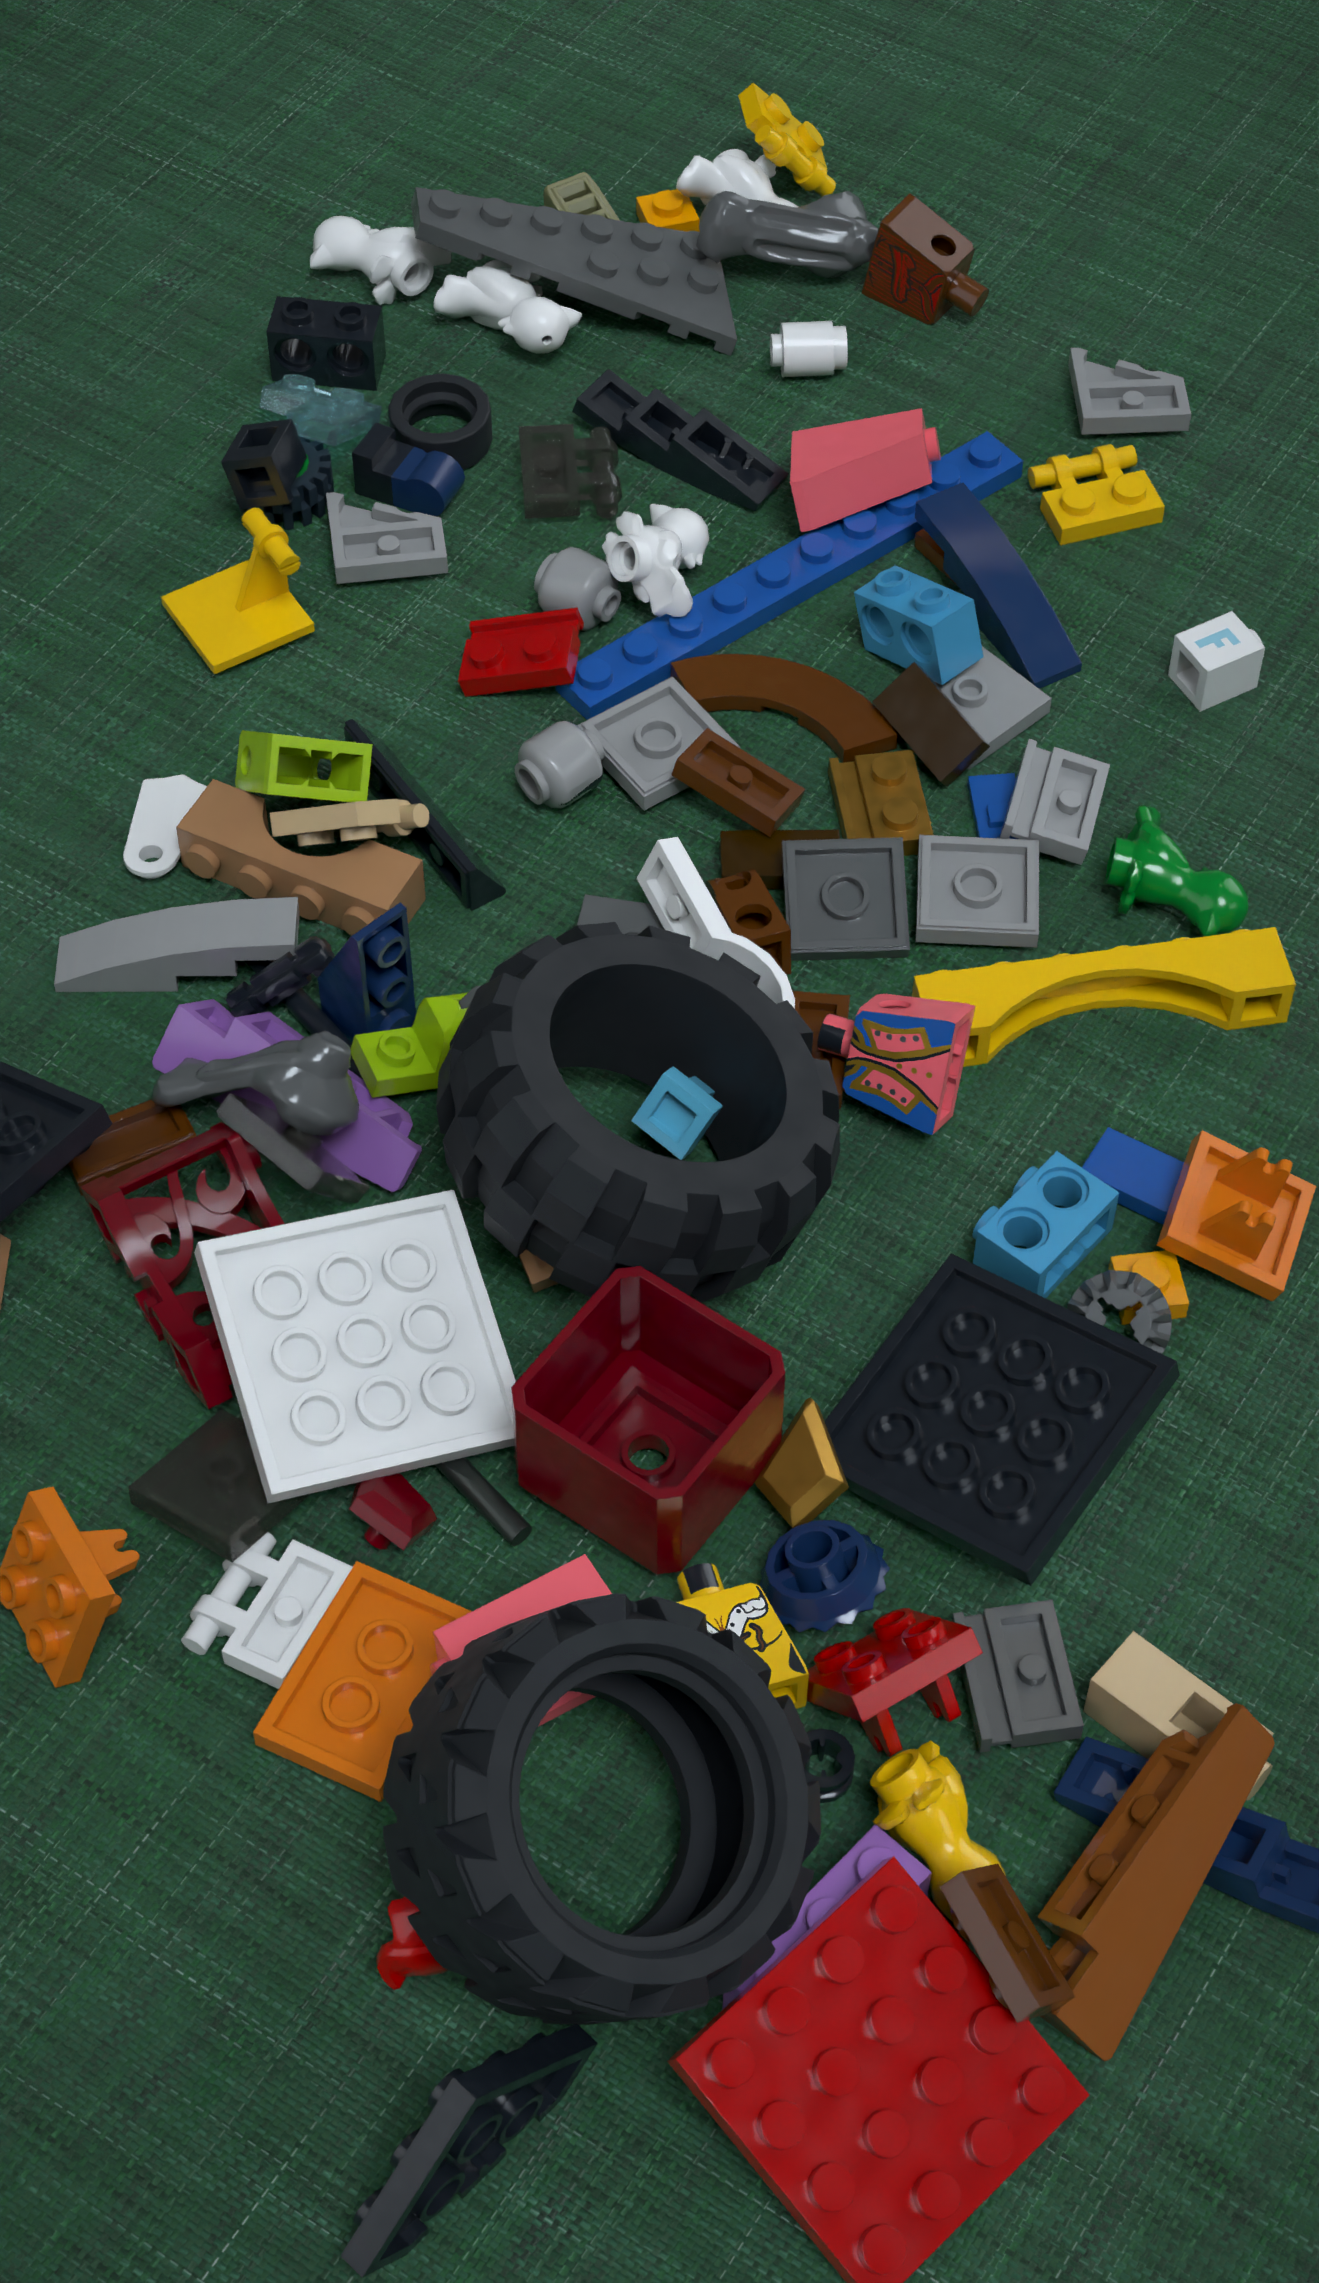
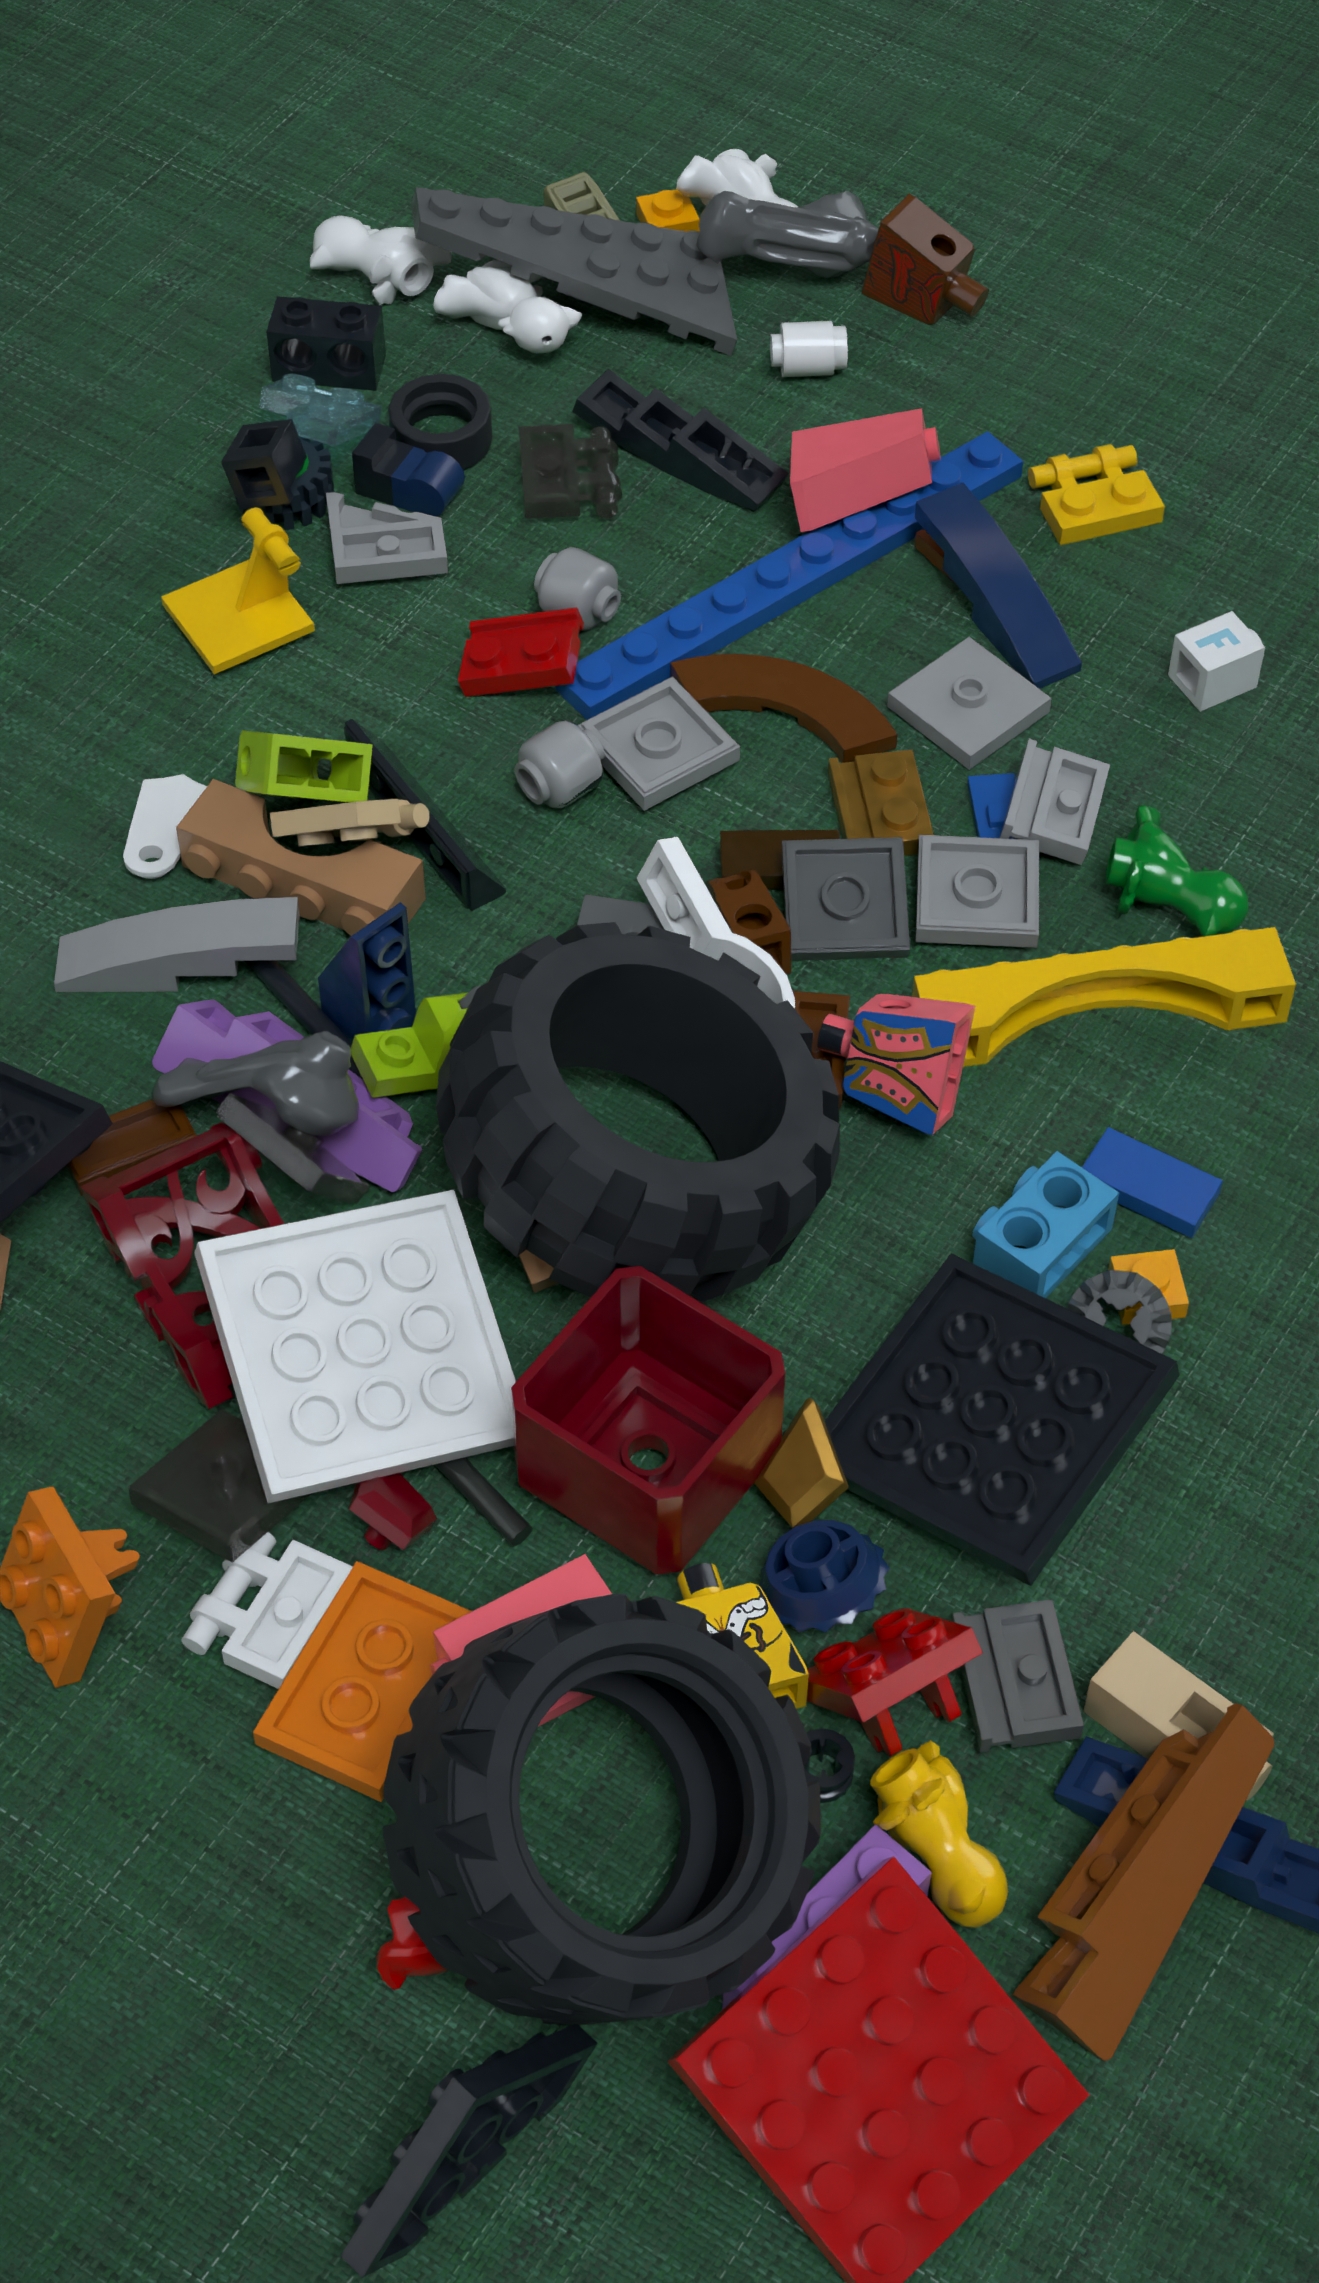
black axle [226,936,335,1017] -> none
white animal [601,504,709,617] -> none
medium azure tile [631,1066,723,1160] -> none
reddish brown plate [672,728,805,837] -> none
yellow plate [738,82,836,197] -> none
dark azure brick [854,565,983,685] -> none
dark brown tile [872,662,990,787] -> none
reddish brown plate [940,1864,1075,2023] -> none
light grey wing [1068,348,1191,435] -> none
orange plate [1157,1130,1316,1301] -> none

